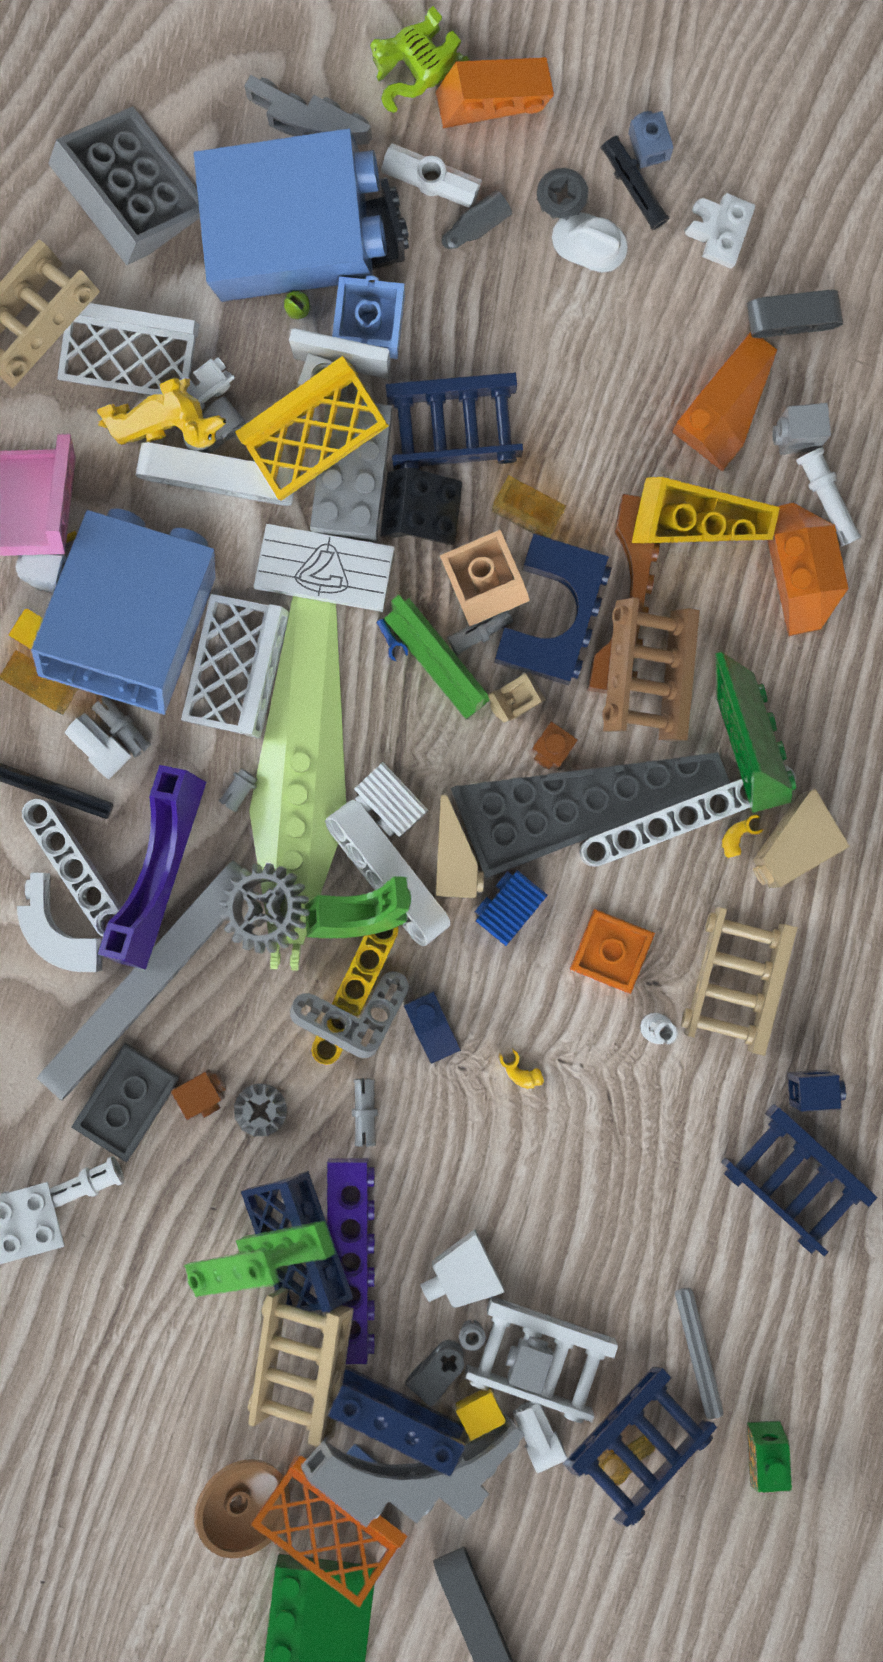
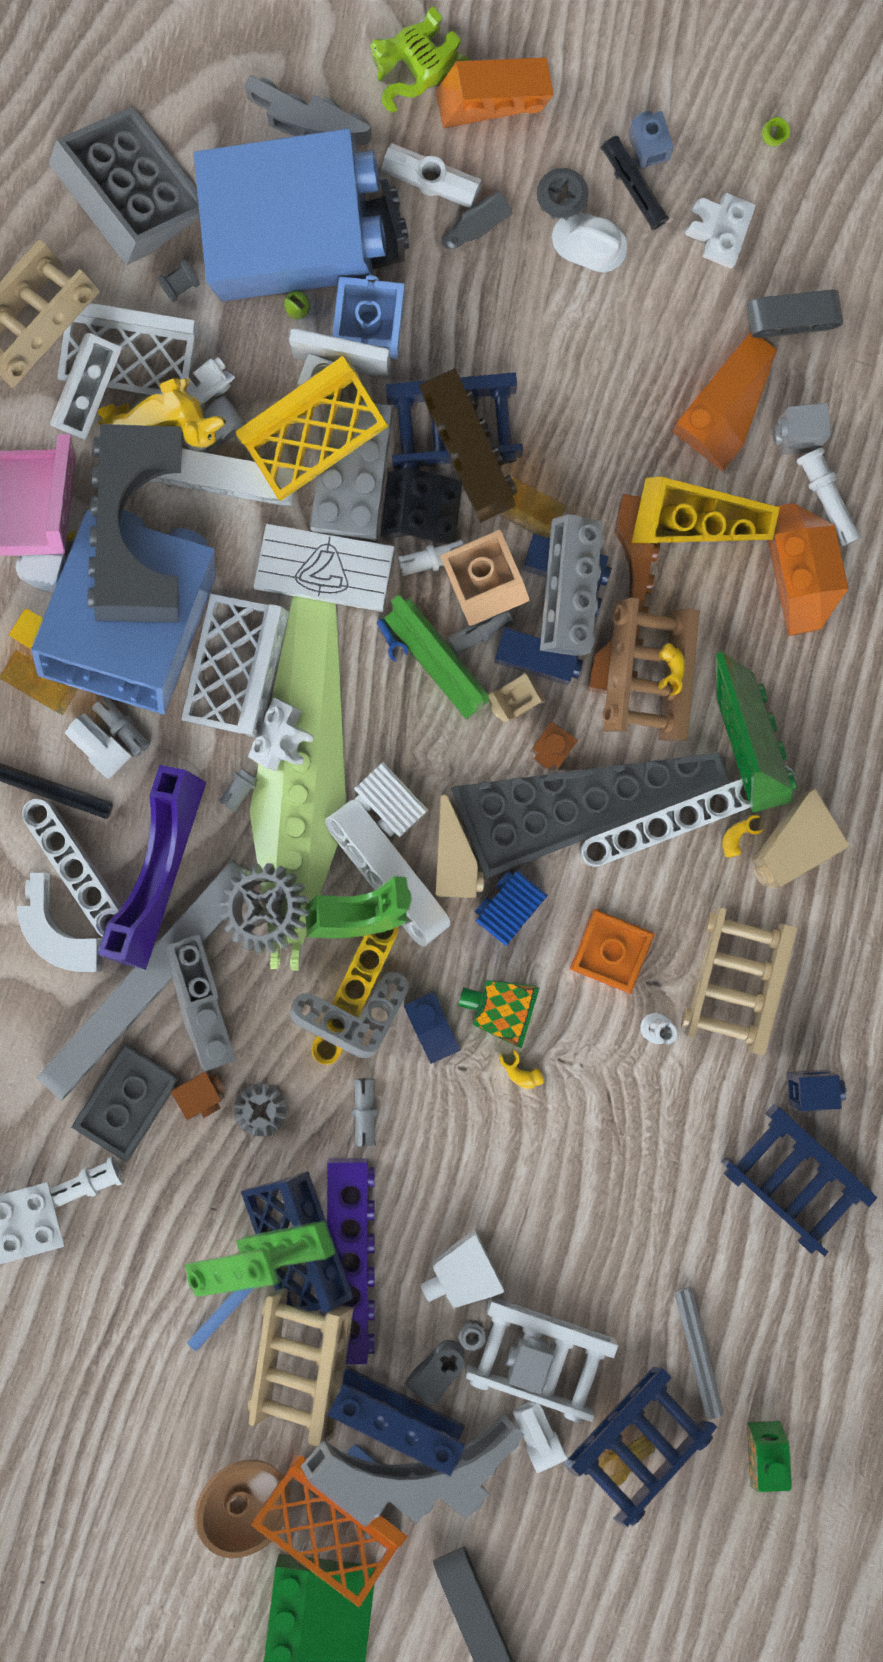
yellow panel [455,1387,505,1441] -> none
none -> white brick [49,333,122,440]
none -> dark grey arch [88,424,182,623]
none -> dark grey bush [157,260,200,303]
none -> light grey slope [167,935,236,1071]
none -> medium blue bar [187,1288,254,1351]
none -> white plate [248,697,313,771]
none -> white pin [398,540,463,577]
none -> dark brown wedge [419,368,518,523]
none -> torso [458,980,540,1048]
none -> light grey brick [540,514,604,656]
none -> yellow arm [658,643,685,697]
none -> lime hinge [761,117,790,147]

